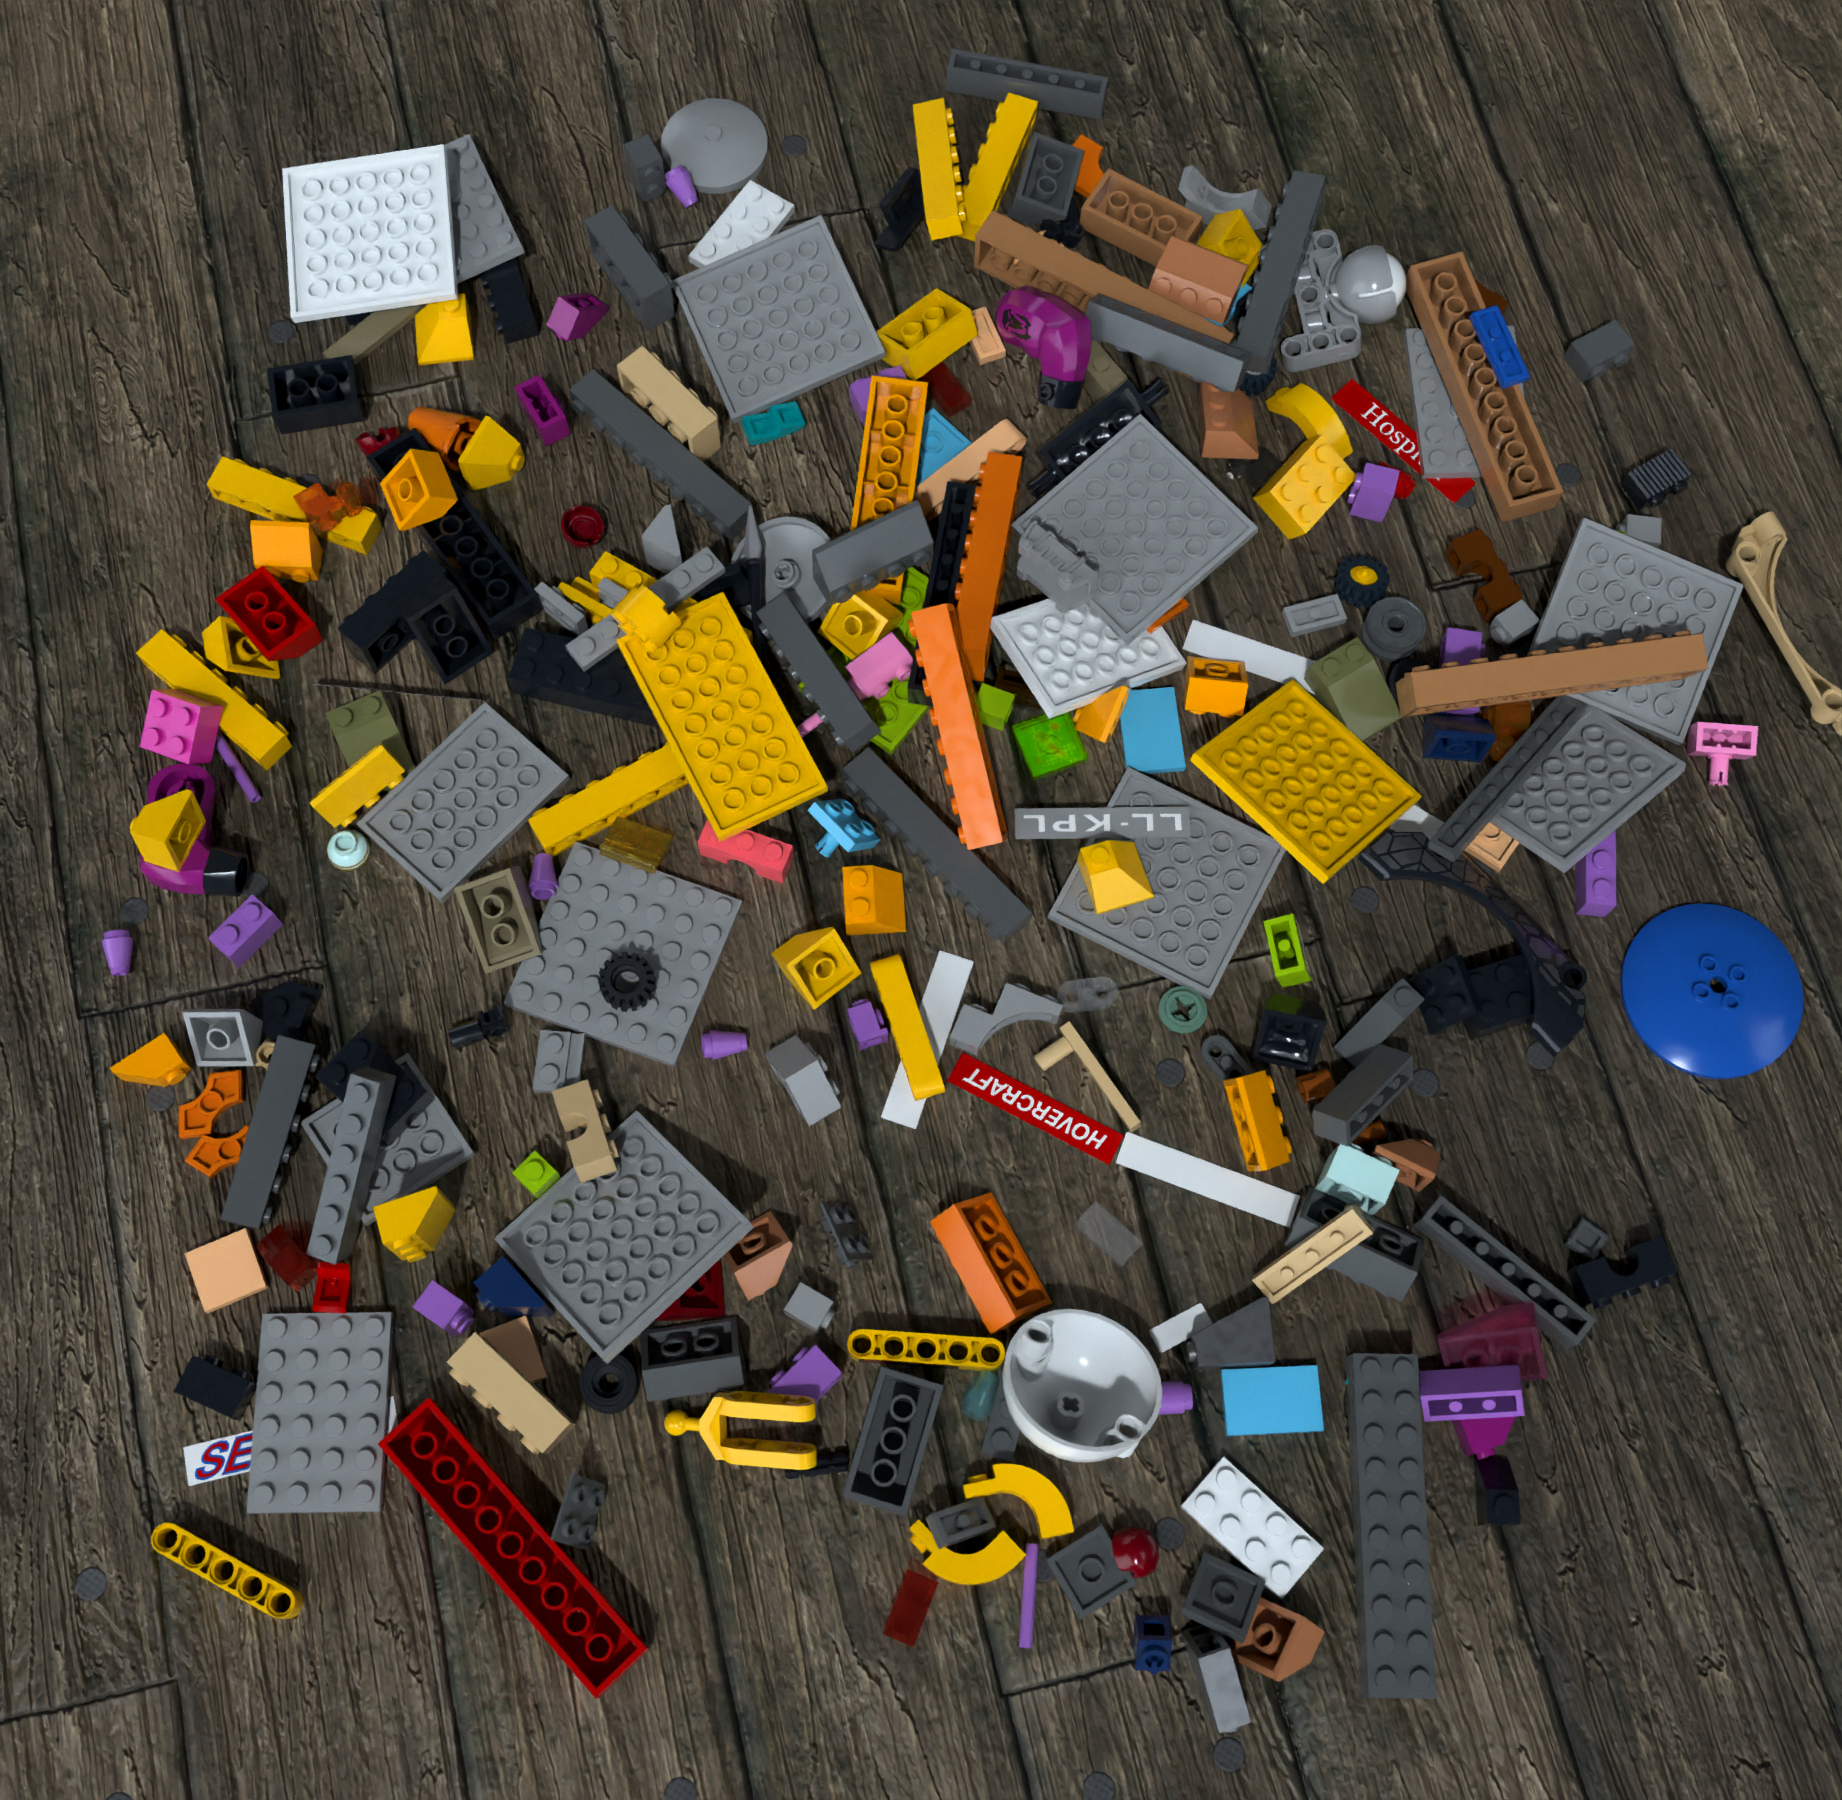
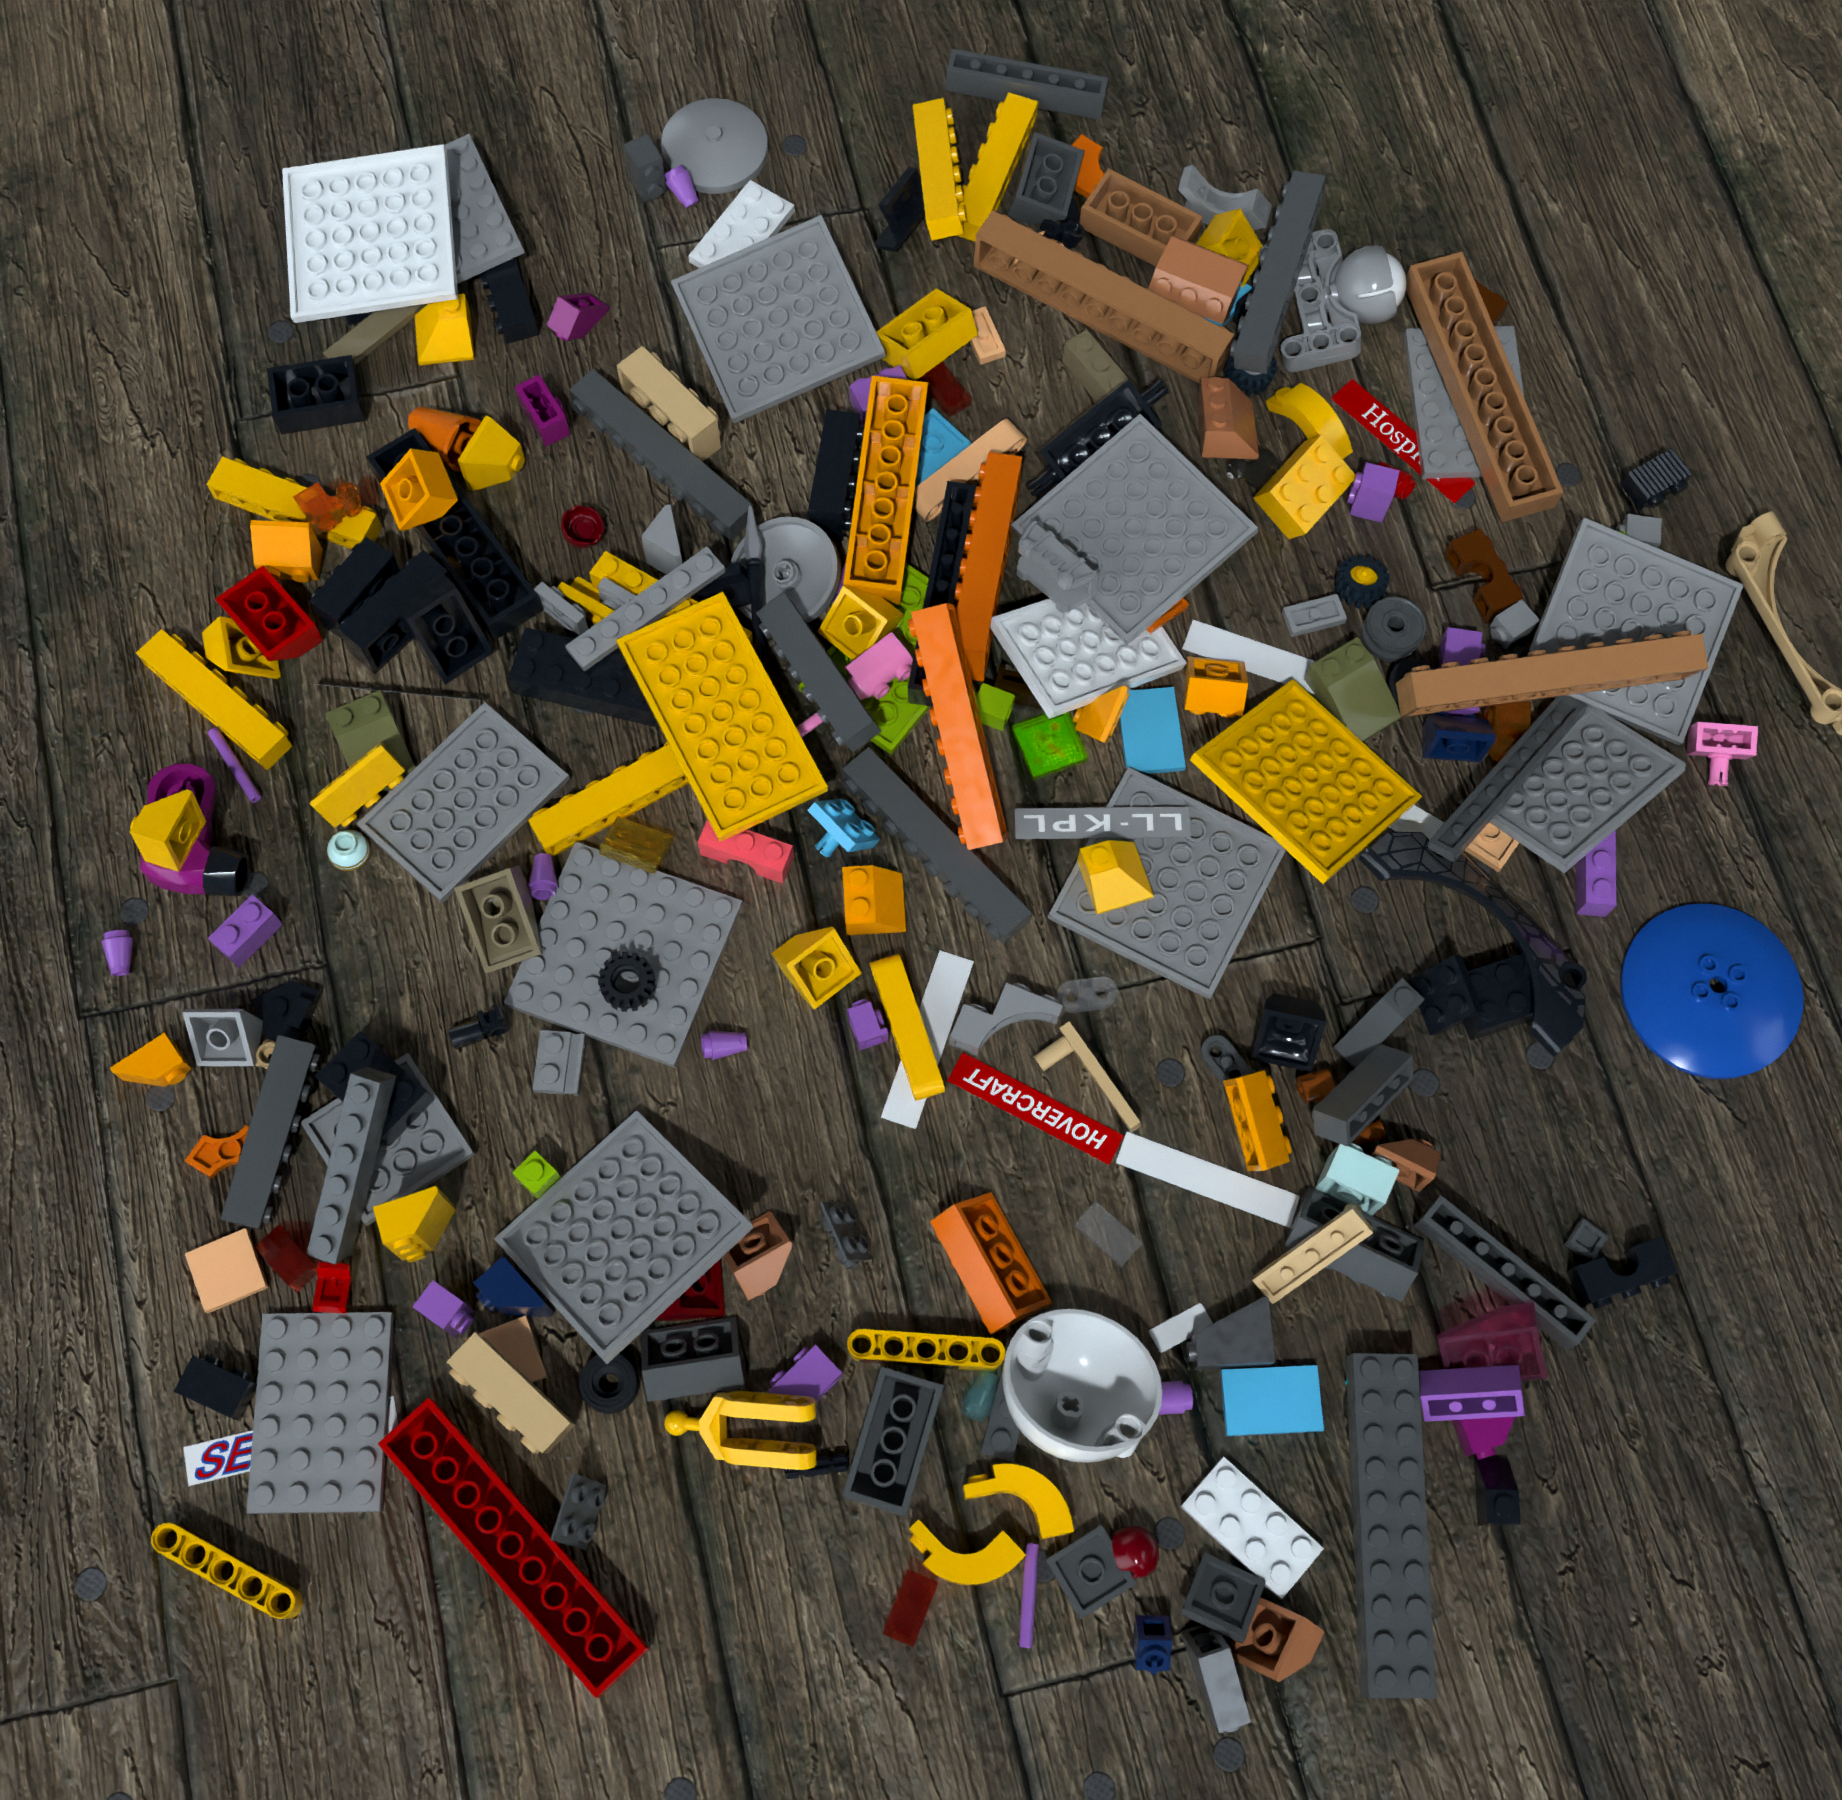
dark pink brick [140,689,223,764] -> none
orange tile [179,1070,244,1139] -> none
dark red hair [355,426,402,456] -> none
tan arch [552,1079,619,1183] -> none
dark grey brick [584,205,676,331] -> none
yellow brick [610,583,682,654] -> none
teal slope [741,401,806,446] -> none
light grey brick [764,1035,841,1127] -> none
light grey brick [784,1282,836,1334] -> none
dark grey slope [812,500,934,606] -> none
dark grey plate [925,1496,996,1549] -> none
magenta piece [995,285,1092,409] -> none
dark grey brick [1085,293,1252,393] -> none
sand green gear [1158,986,1207,1035] -> none
lime brick [1263,914,1312,988] -> none
blue tile [1469,305,1530,389] -> none
dark grey brick [1563,319,1635,382] -> none
none -> black brick [310,537,400,640]
none -> black brick [808,409,865,541]

